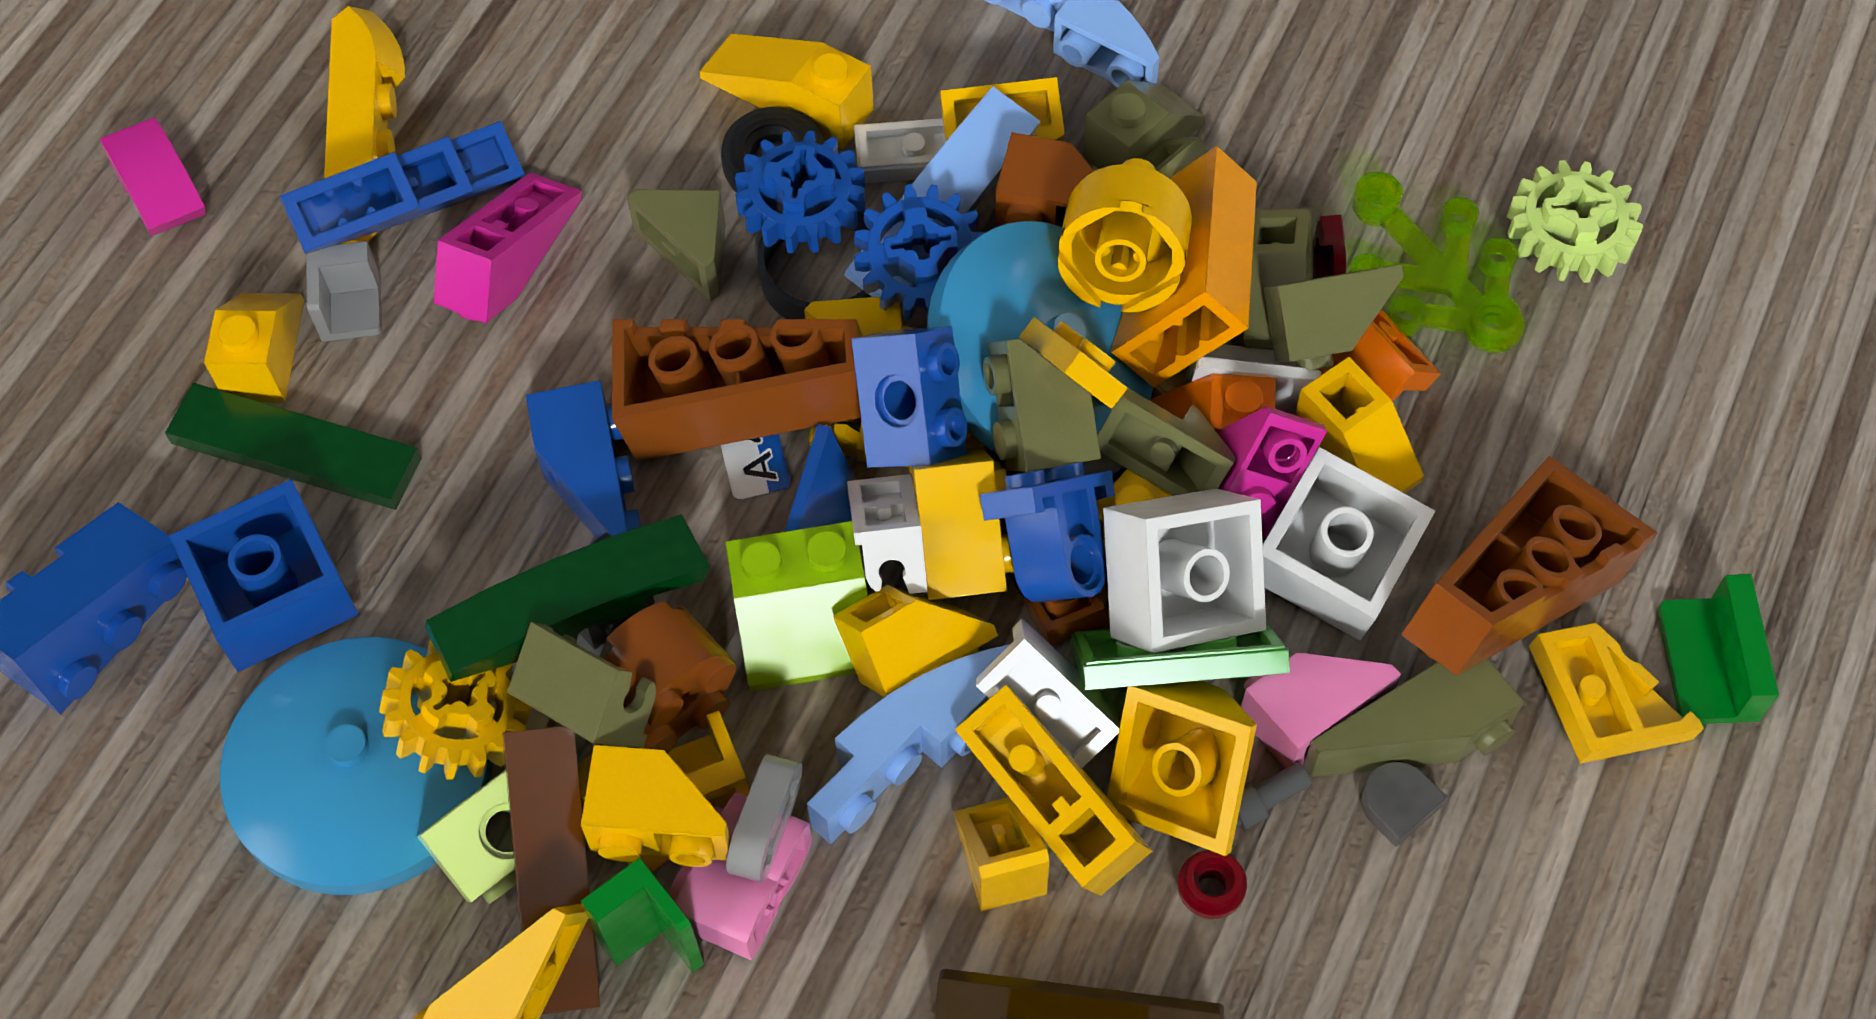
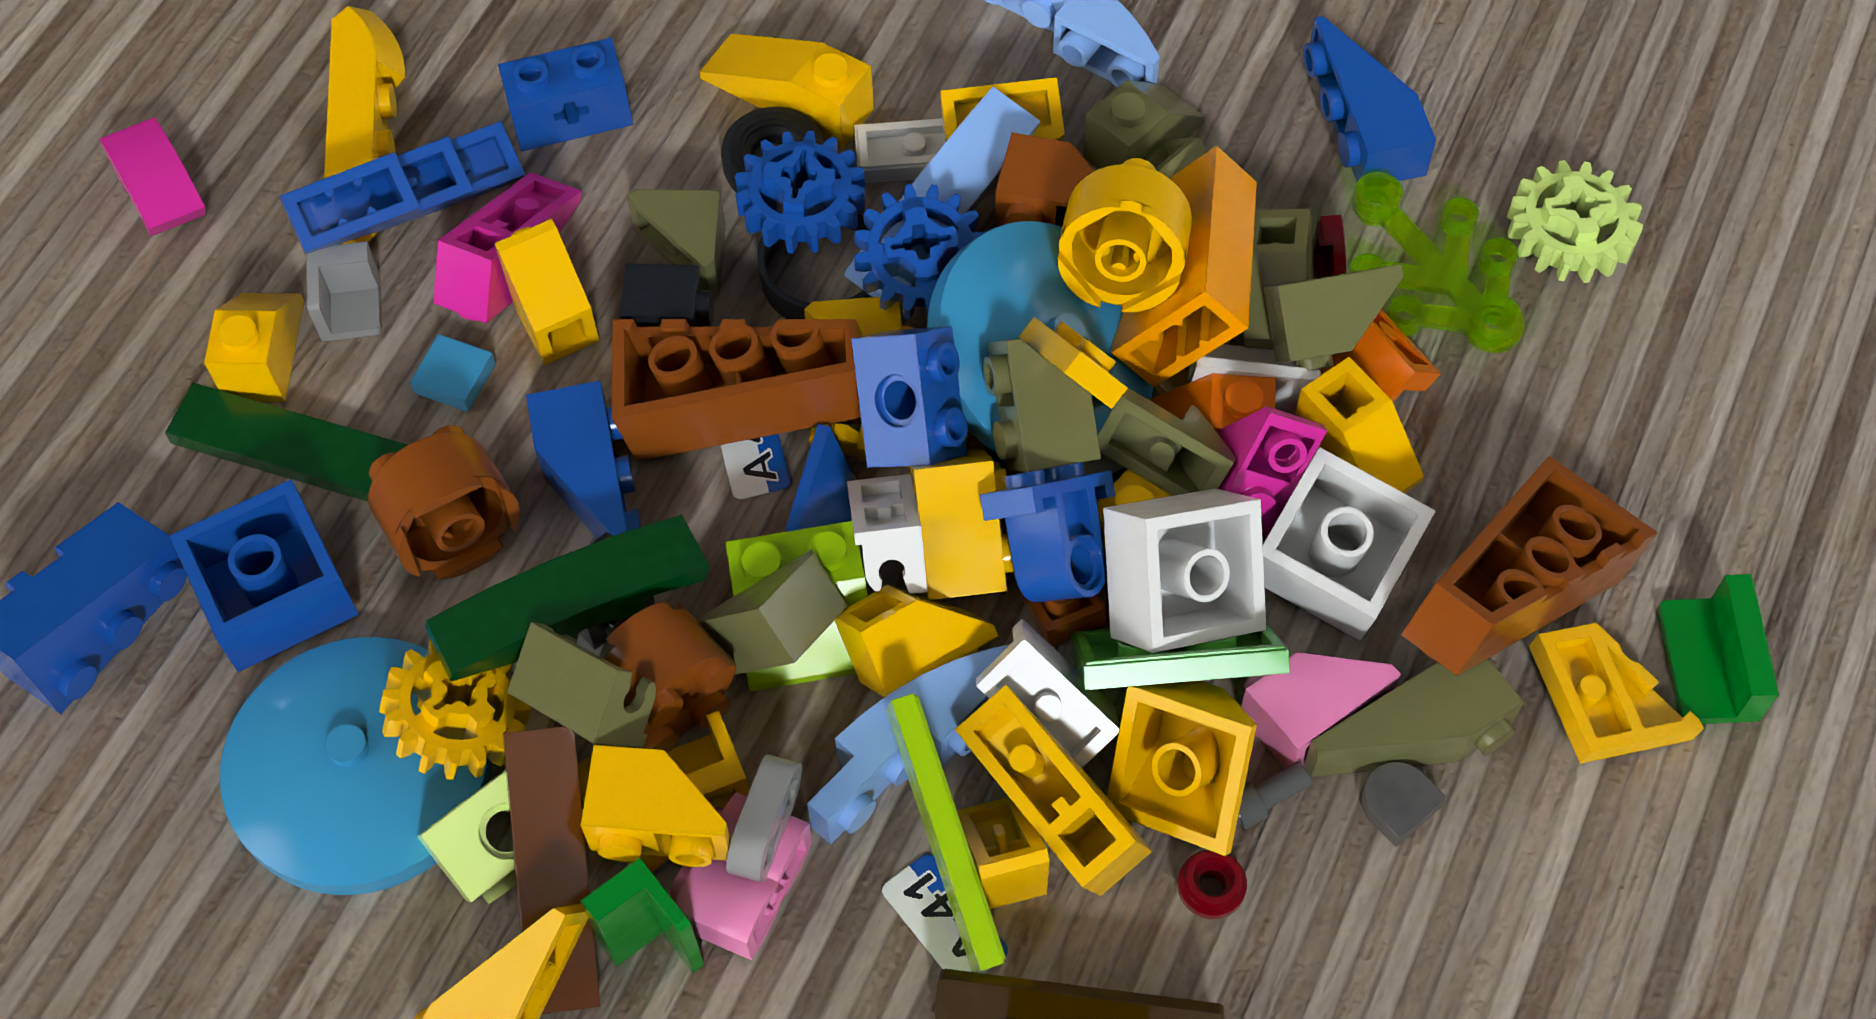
none -> dark orange brick [368,425,520,579]
none -> dark azure tile [410,334,496,412]
none -> yellow slope [494,219,600,365]
none -> blue brick [498,37,633,152]
none -> black brick [619,263,714,327]
none -> olive slope [699,549,848,674]
none -> white sticker [882,855,1008,973]
none -> lime tile [886,693,1006,972]
none -> blue slope [1303,16,1436,189]

